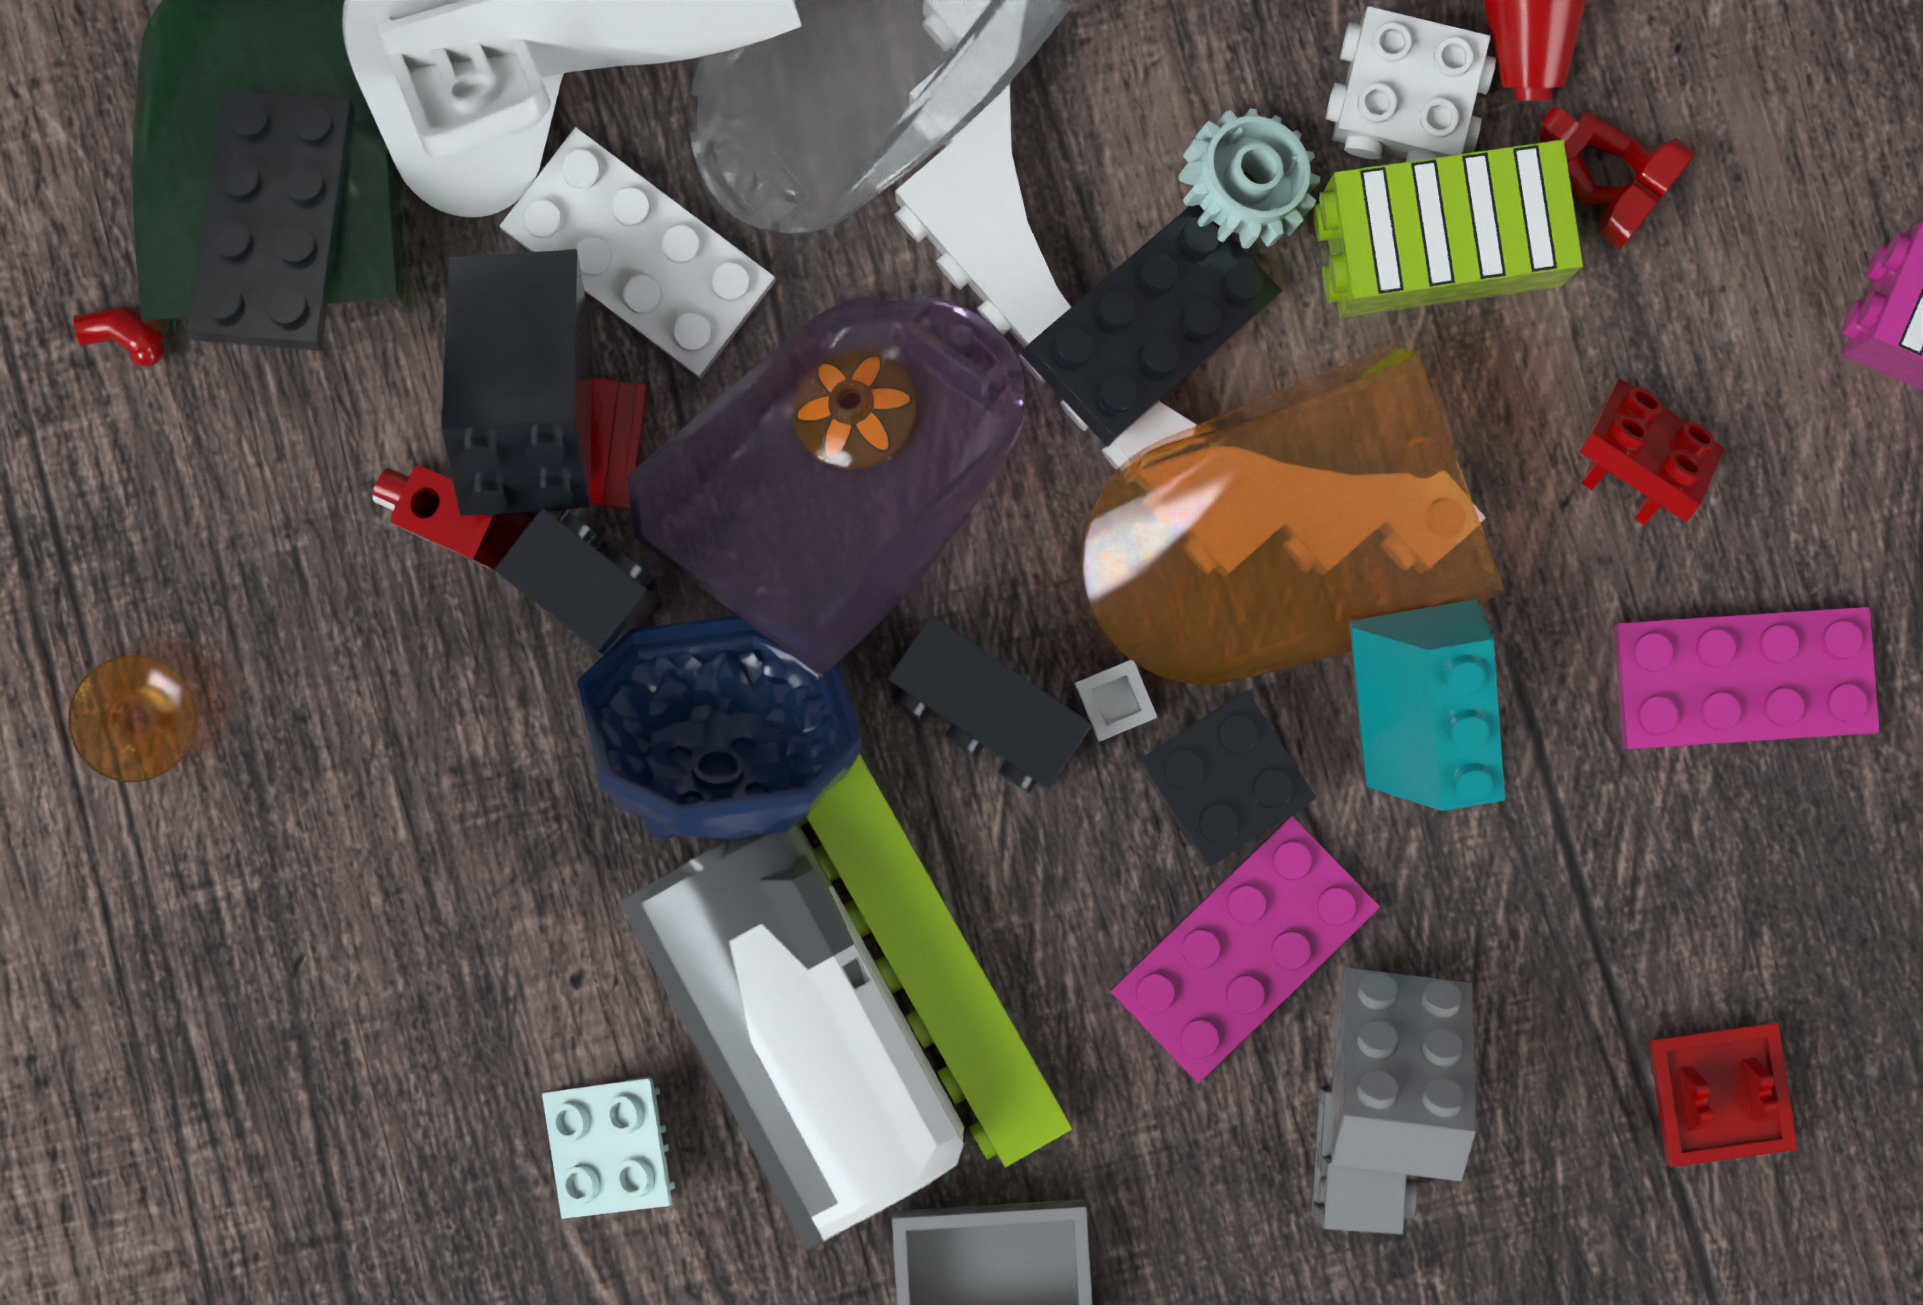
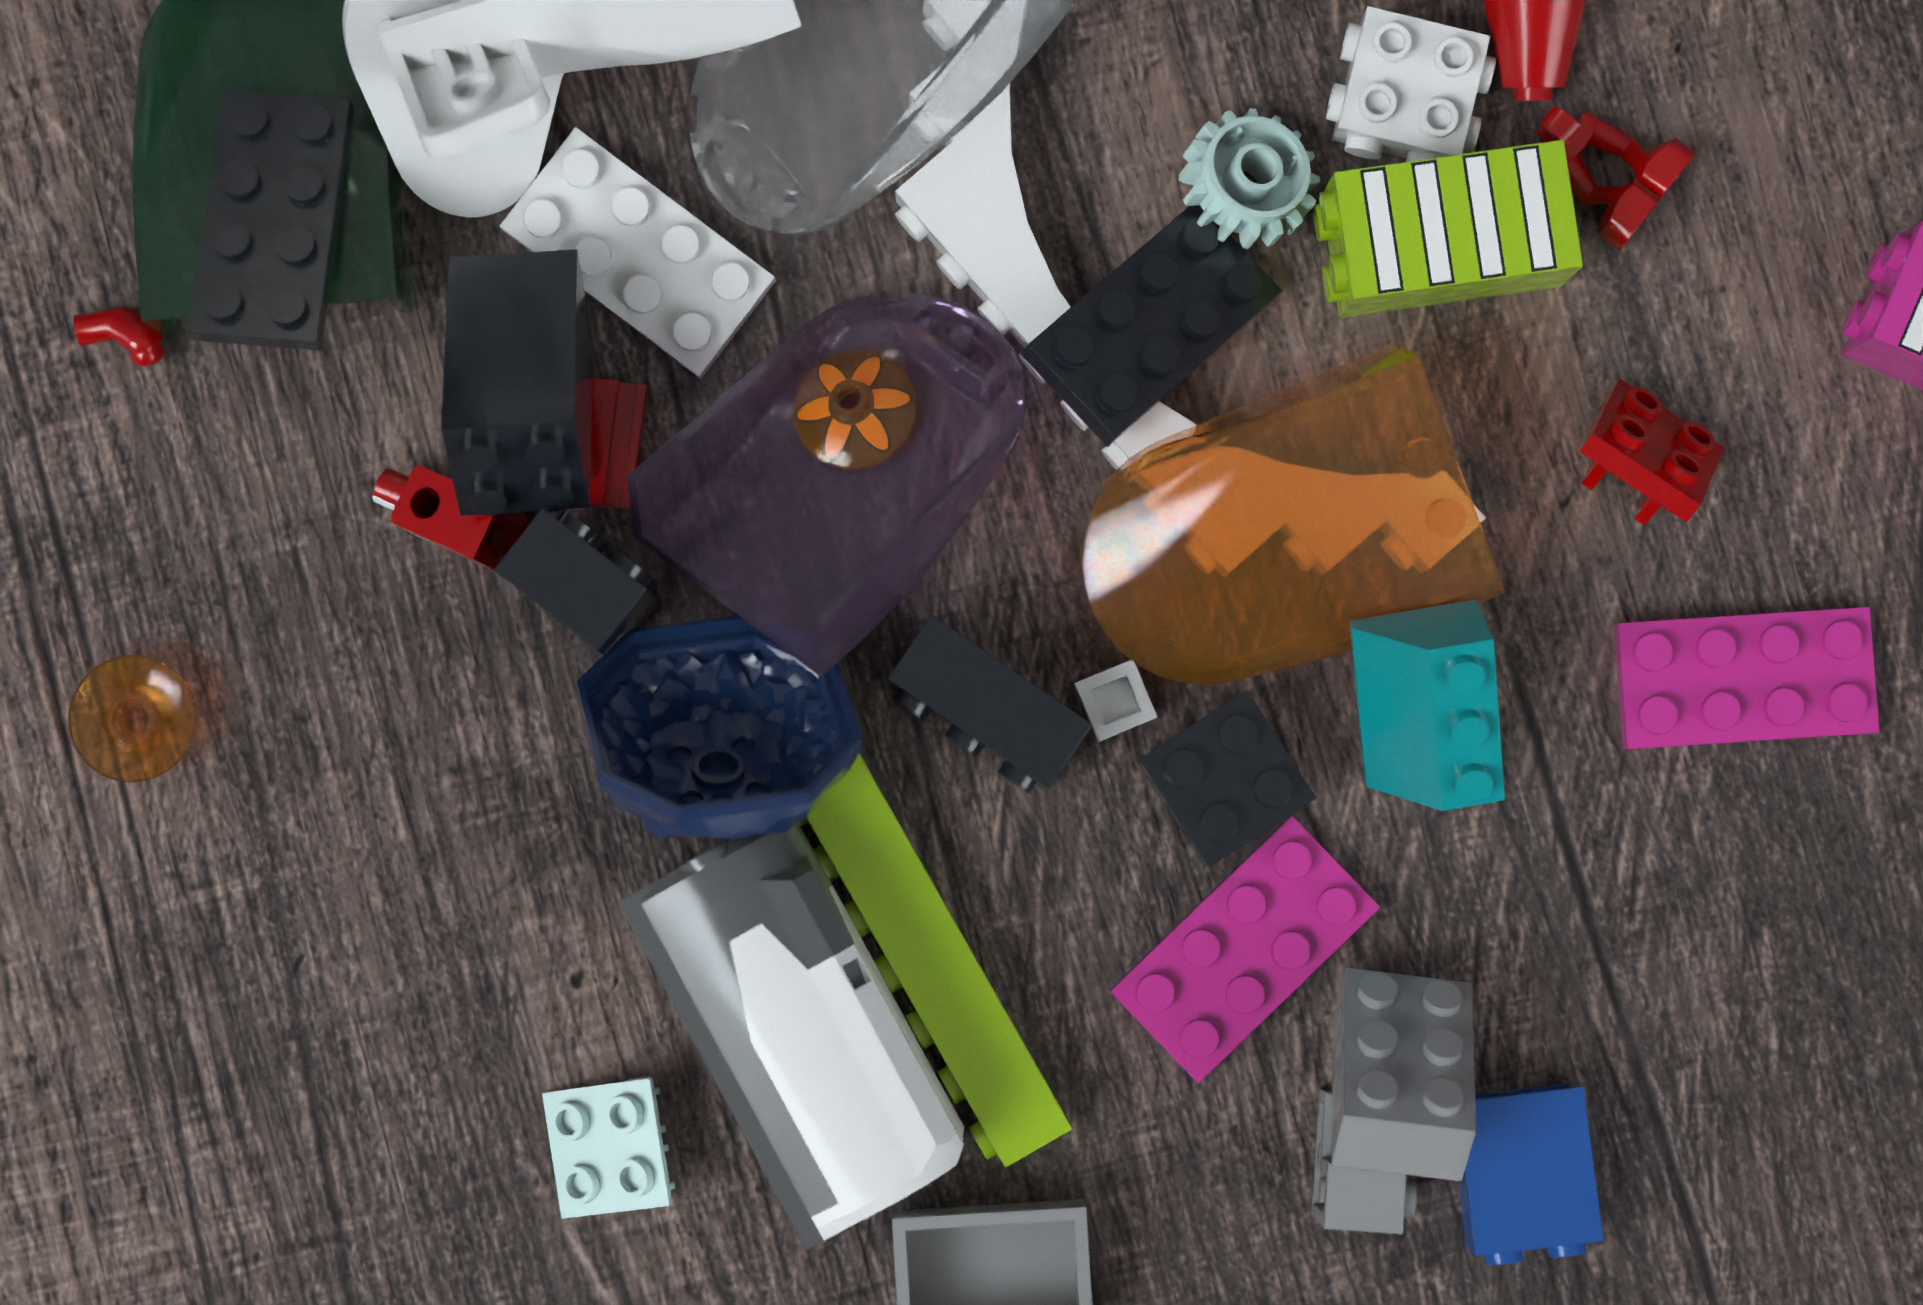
red plate [1648,1022,1798,1168] -> none
none -> blue brick [1458,1082,1604,1265]

